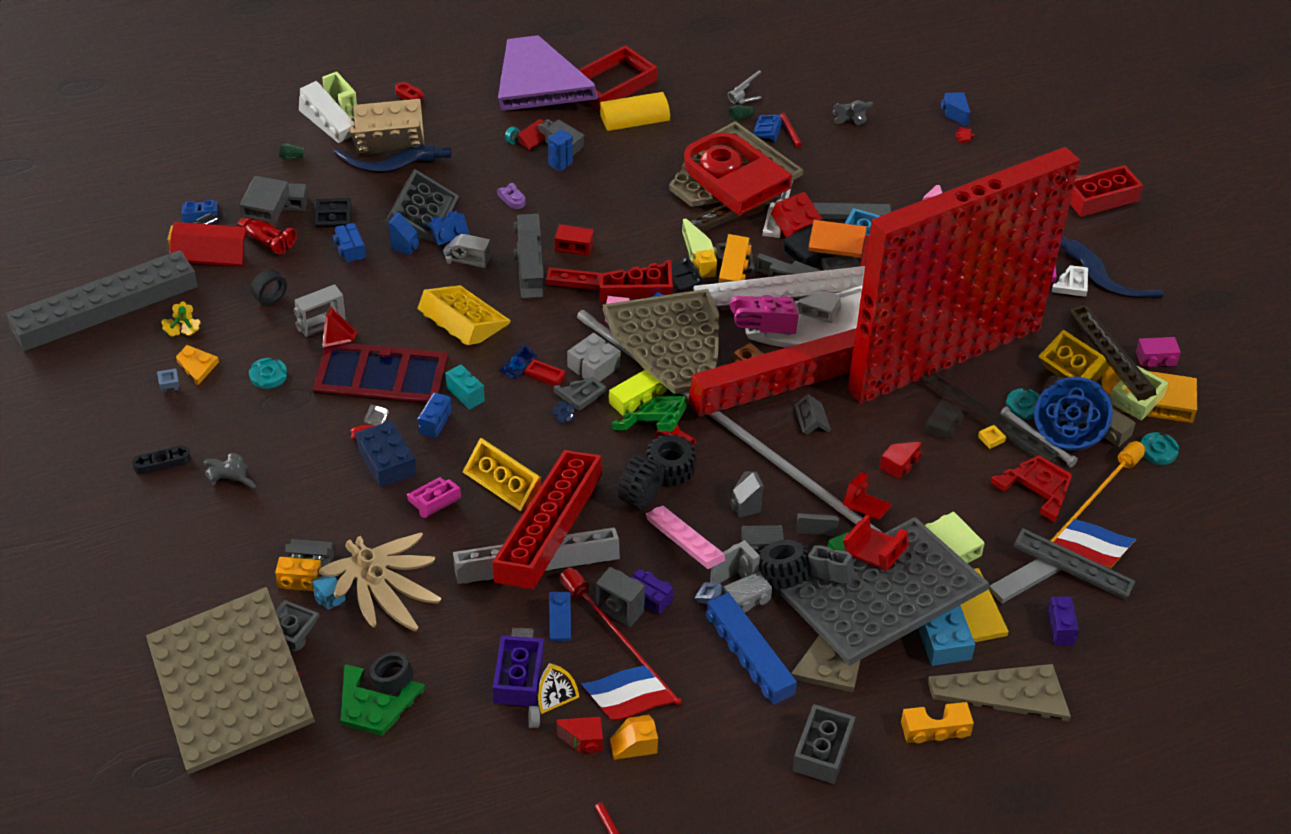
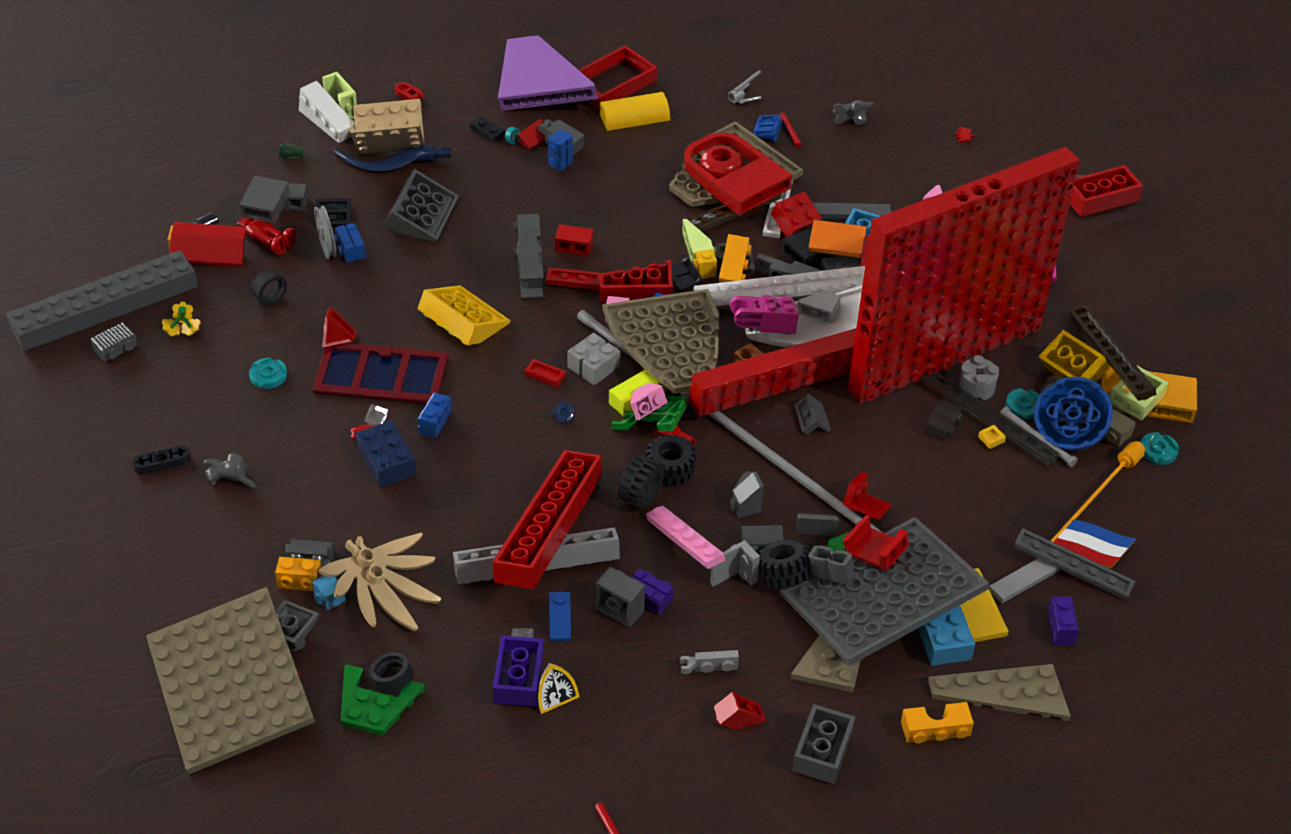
sand blue tile [157,368,179,392] -> none
light orange wing [176,345,219,385] -> none
blue piece [181,200,218,223] -> none
light grey window [294,284,346,337] -> none
blue slope [389,212,419,255] -> none
dark pink brick [407,477,461,518] -> none
blue bracket [426,211,469,245] -> none
light grey piece [443,234,491,268] -> none
teal piece [446,364,485,410] -> none
yellow slope [463,438,541,511] -> none
medium lavender plate [497,183,525,209] -> none
clear blue slope [499,344,538,380] -> none
light grey tile [528,706,540,728] -> none
dark grey wing [554,377,606,411] -> none
red slope [557,717,603,753] -> none
flag [560,568,682,721] -> none
light orange slope [610,715,658,760] -> none
sand blue plate [695,582,723,604] -> none
blue brick [705,592,797,705] -> none
light grey brick [723,571,772,612] -> none
clear green cone [728,105,754,121] -> none
red slope [880,442,922,479] -> none
yellowish green brick [925,512,985,563] -> none
blue slope [941,92,970,126] -> none
red wing [990,455,1072,522] -> none
white wing [1052,265,1088,297] -> none
dark blue animal [1060,235,1163,297] -> none
dark pink brick [1135,337,1181,367] -> none
none -> dark grey brick [91,322,137,362]
none -> light grey wedge [314,205,336,259]
none -> black plate [470,116,505,143]
none -> bright pink slope [630,382,667,420]
none -> light grey plate [680,650,739,674]
none -> red slope [714,692,766,730]
none -> light grey brick [958,355,999,400]

